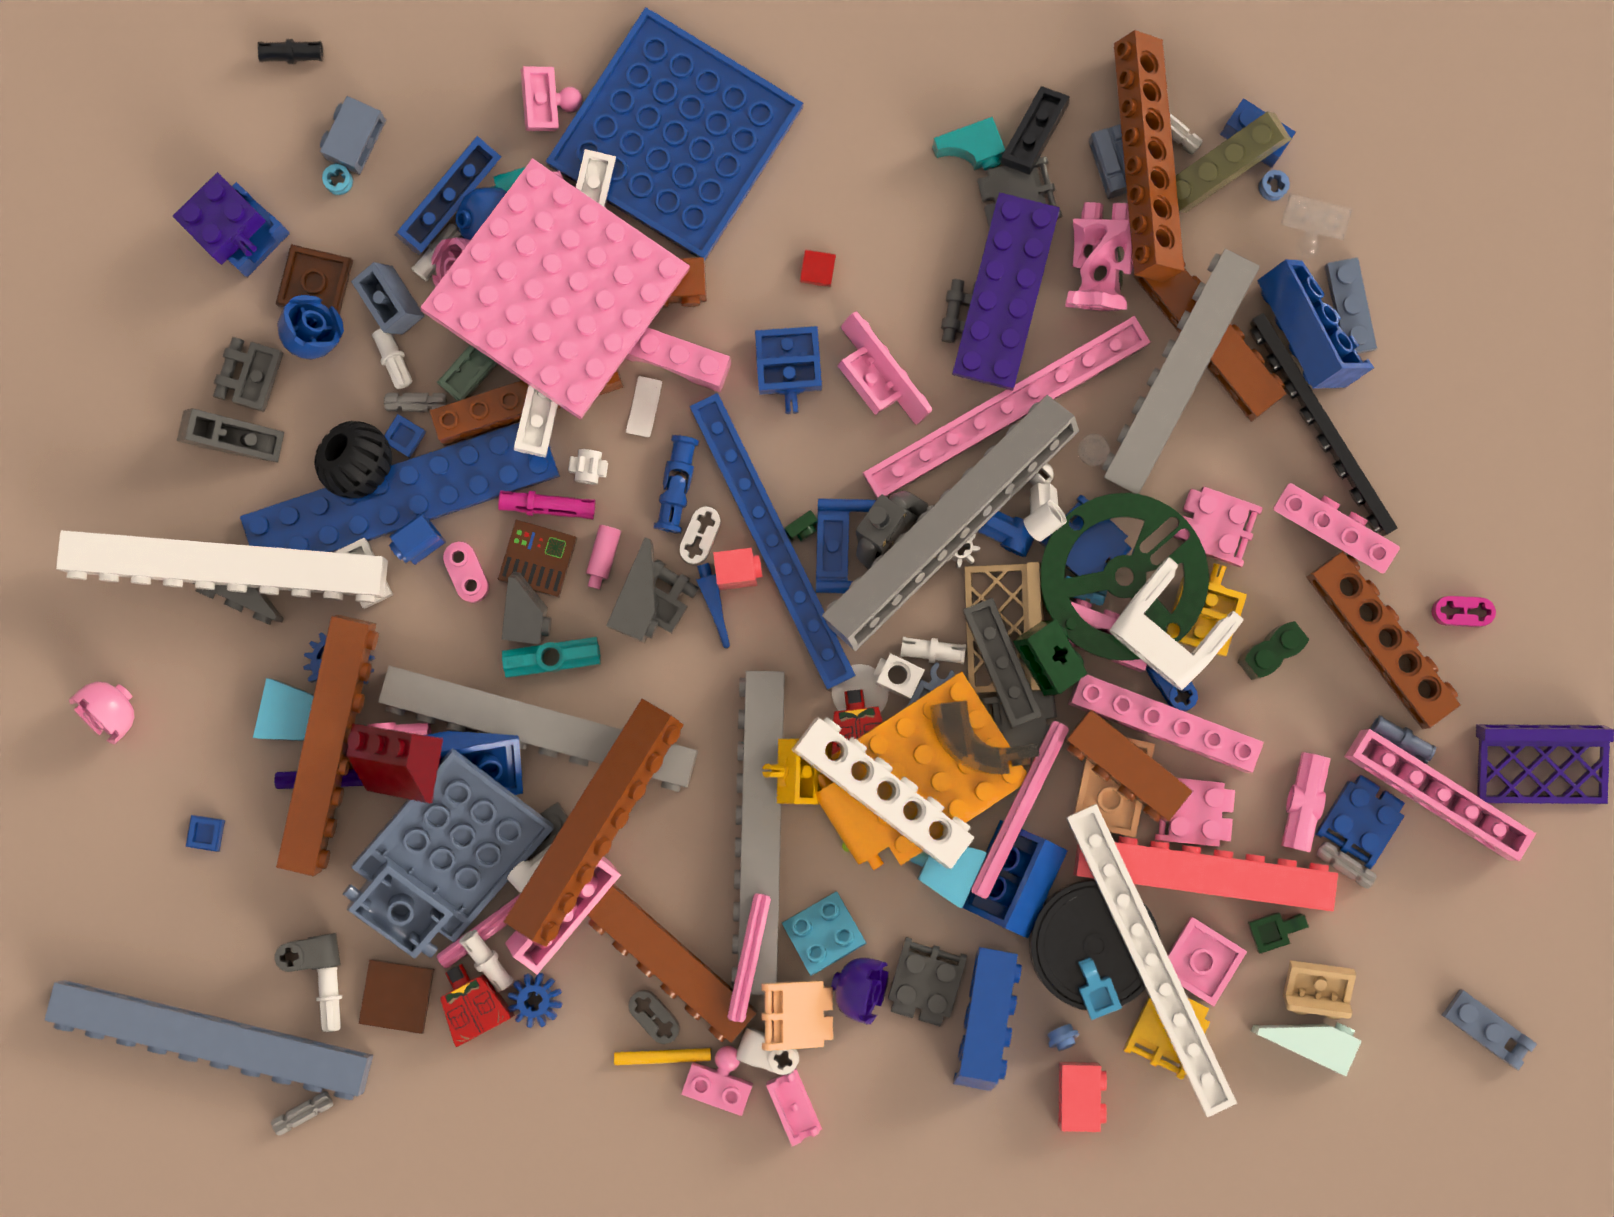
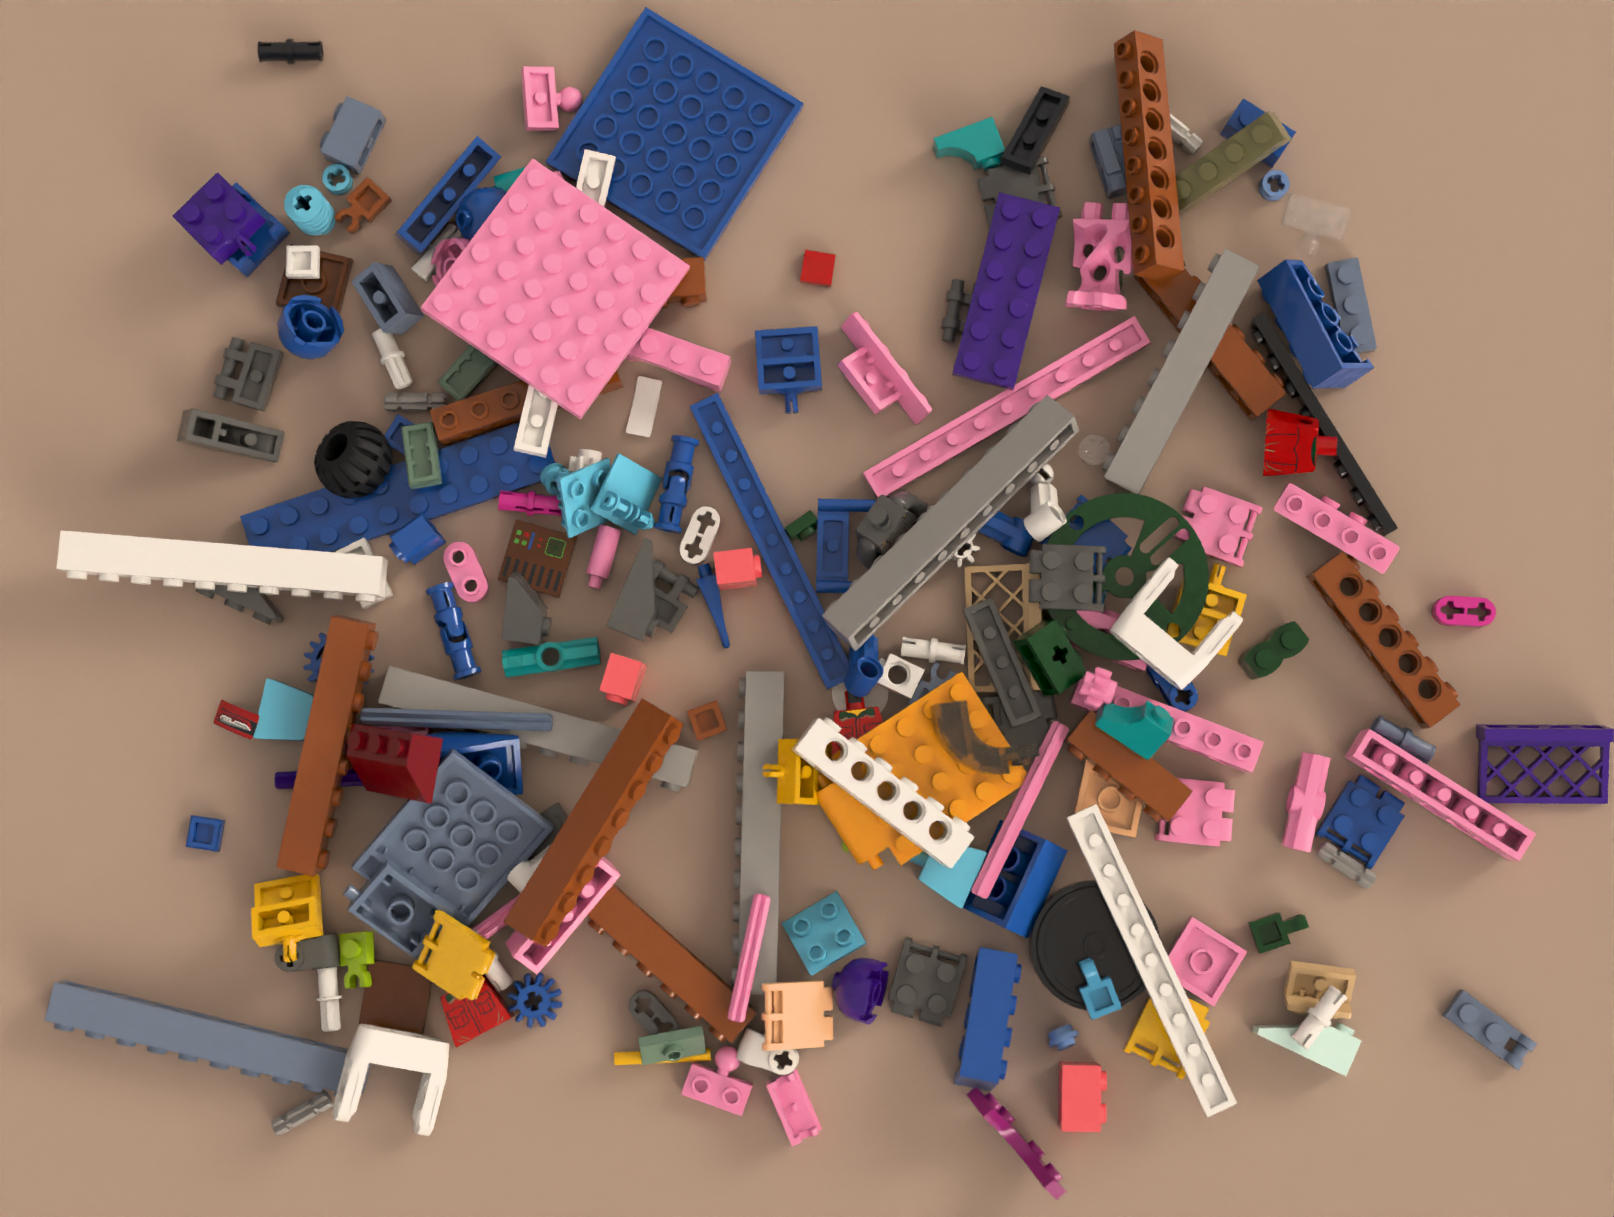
bright pink cylinder [69,681,134,745] -> none
coral brick [1073,836,1338,912] -> none
none -> sticker [213,700,260,739]
none -> yellow plate [251,874,323,962]
none -> medium azure piece [284,185,336,236]
none -> white tile [286,245,320,279]
none -> white connector [332,1024,450,1136]
none -> dark orange plate [335,177,392,235]
none -> lime plate [339,931,374,989]
none -> sand blue axle [360,708,553,731]
none -> sand green plate [401,421,443,490]
none -> yellow plate [412,910,496,1000]
none -> blue piece [425,582,482,681]
none -> medium azure bush [540,463,565,495]
none -> medium azure hinge [554,458,611,538]
none -> medium azure hinge [590,453,662,535]
none -> coral brick [600,653,647,706]
none -> sand green plate [638,1026,706,1065]
none -> dark orange plate [687,700,728,741]
none -> blue piece [844,634,883,697]
none -> magenta plate [966,1087,1067,1200]
none -> dark grey plate [1028,544,1106,612]
none -> bright pink gear [1078,667,1117,709]
none -> teal arch [1095,700,1174,760]
none -> red torso [1263,409,1338,476]
none -> white pin [1291,985,1348,1050]

